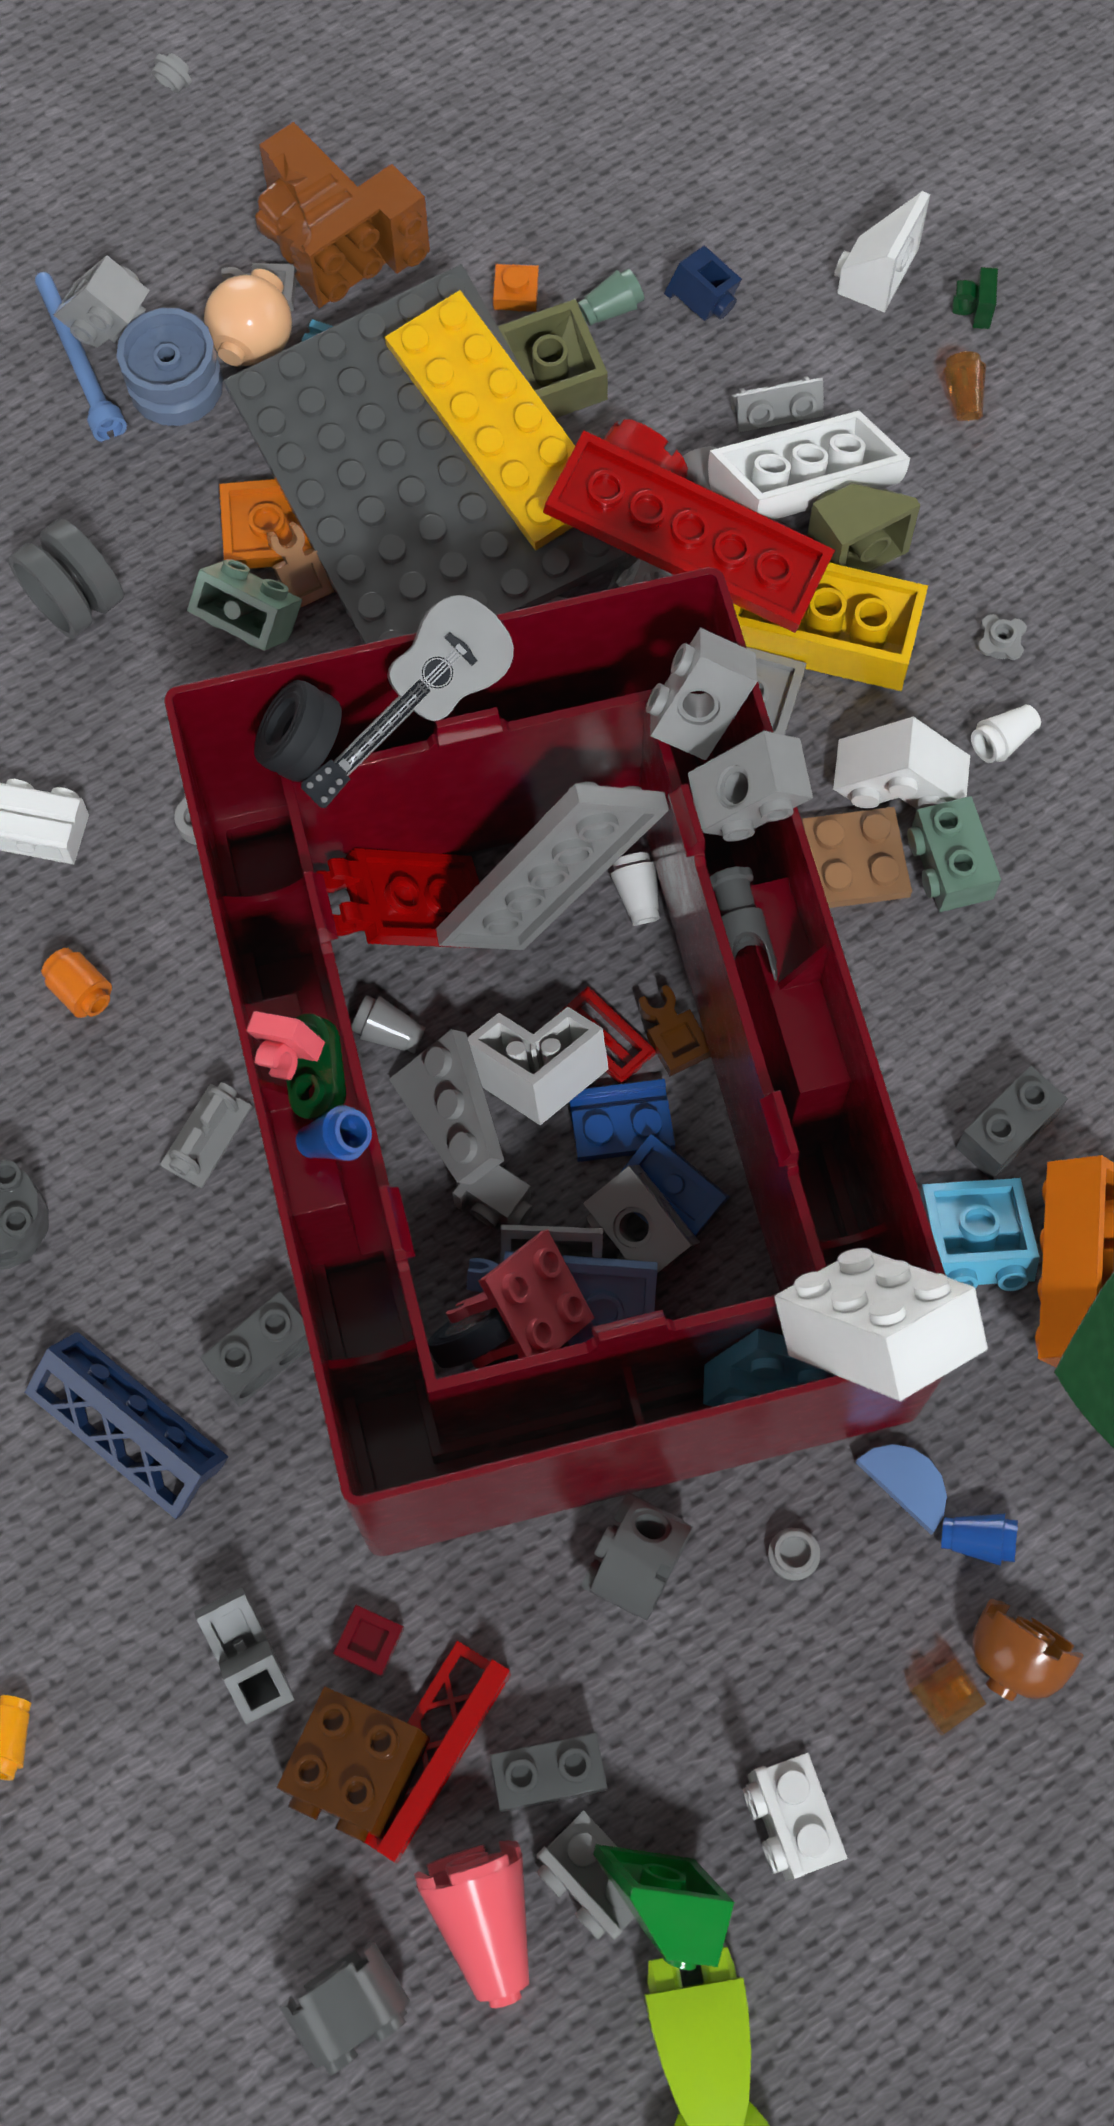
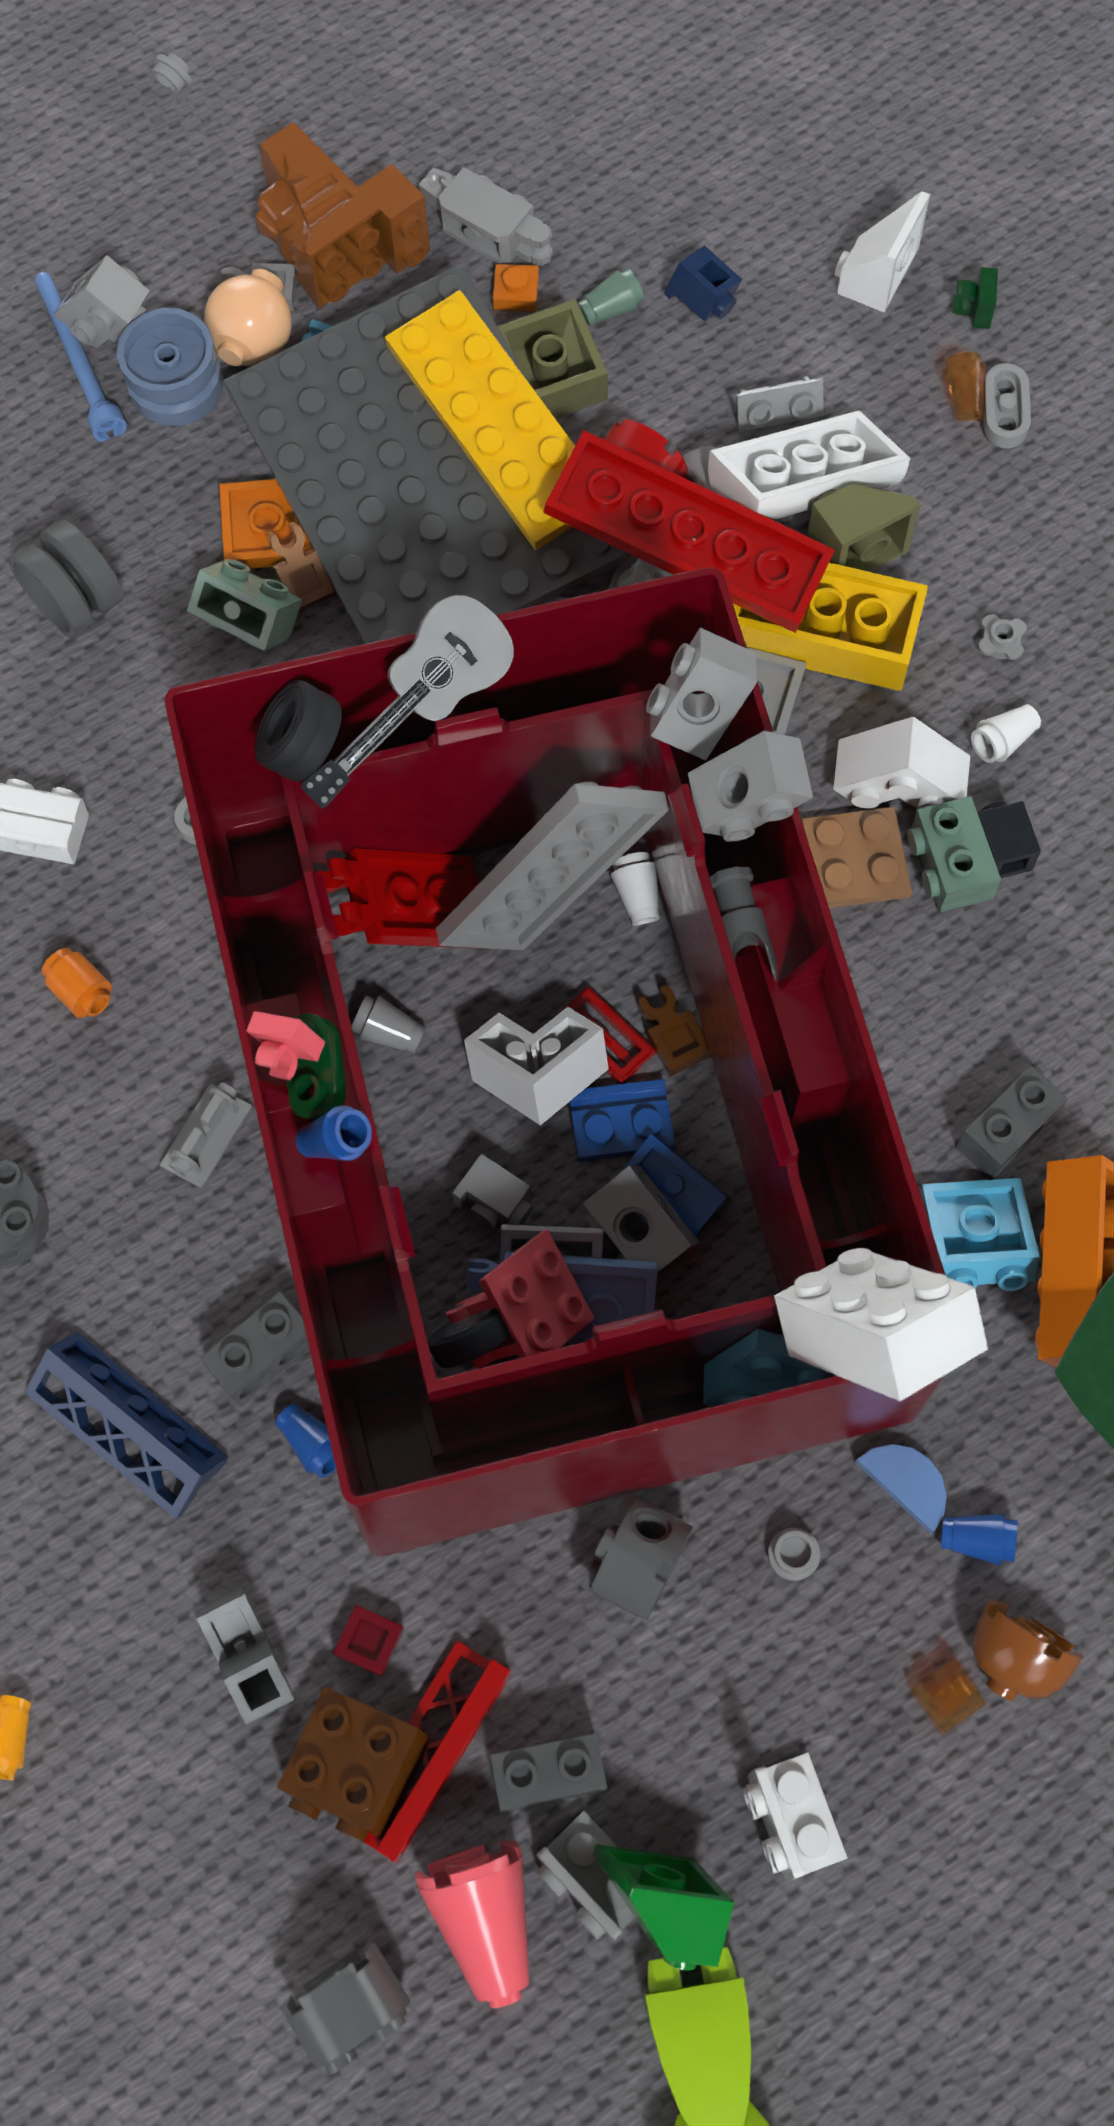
light grey wing [389,1029,505,1185] -> none
none -> blue cone [275,1403,336,1478]
none -> light grey hinge [419,167,553,267]
none -> black brick [977,801,1041,878]
none -> light grey plate [982,363,1031,448]

